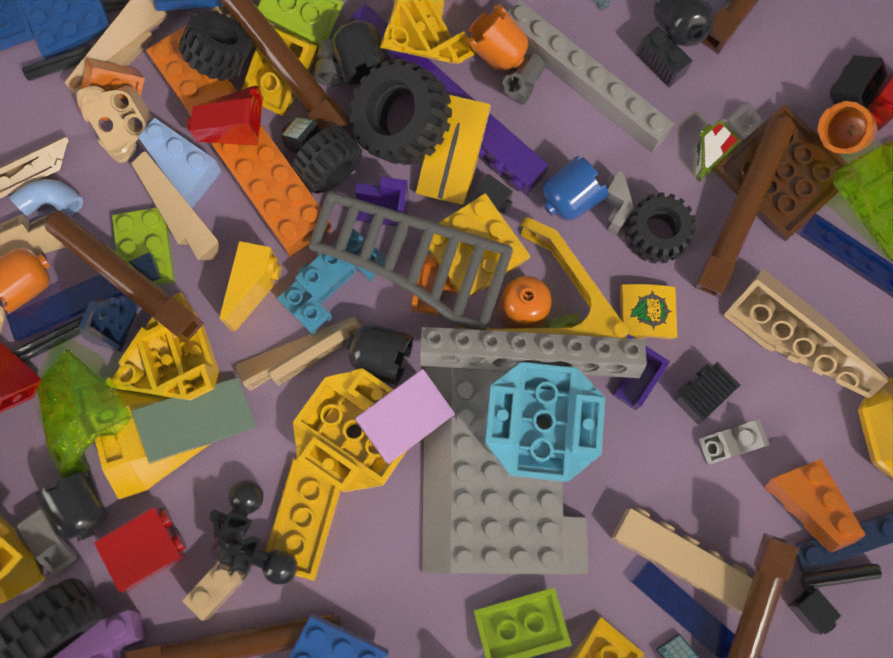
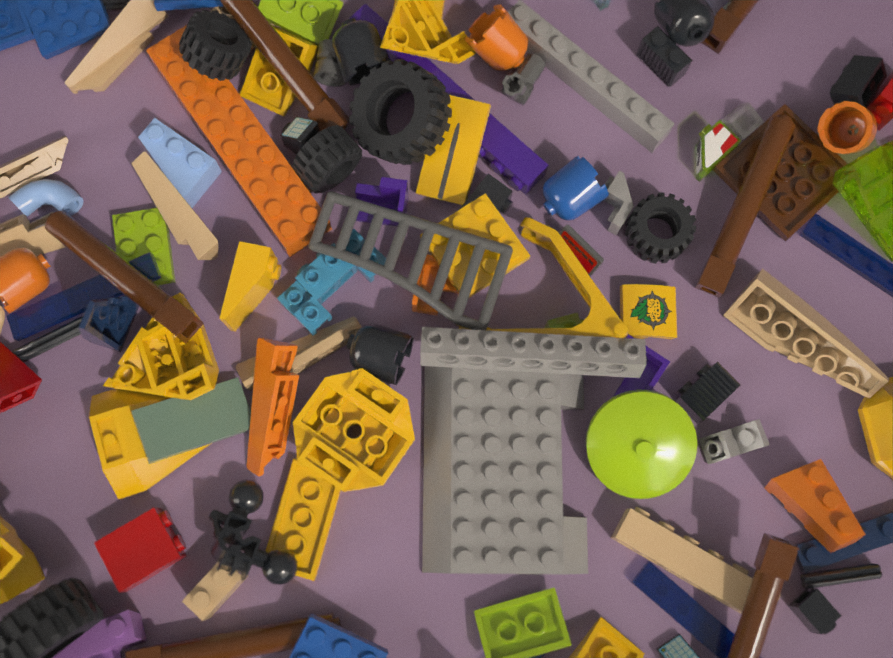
light grey slope [16,506,77,576] -> none
black axle [22,44,93,81] -> none
black cylinder [35,470,106,542] -> none
clear neon green wedge [38,349,132,479] -> none
tan piece [76,85,153,163] -> none
orange panel [78,58,145,121] -> none
red slope [187,86,264,146] -> none
lavender tile [354,369,455,464] -> none
medium azure piece [485,362,605,482] -> none
orange cylinder [497,276,552,329] -> none
none -> orange wedge [247,338,299,476]
none -> slope [559,224,604,277]
none -> lime dish [586,390,697,499]

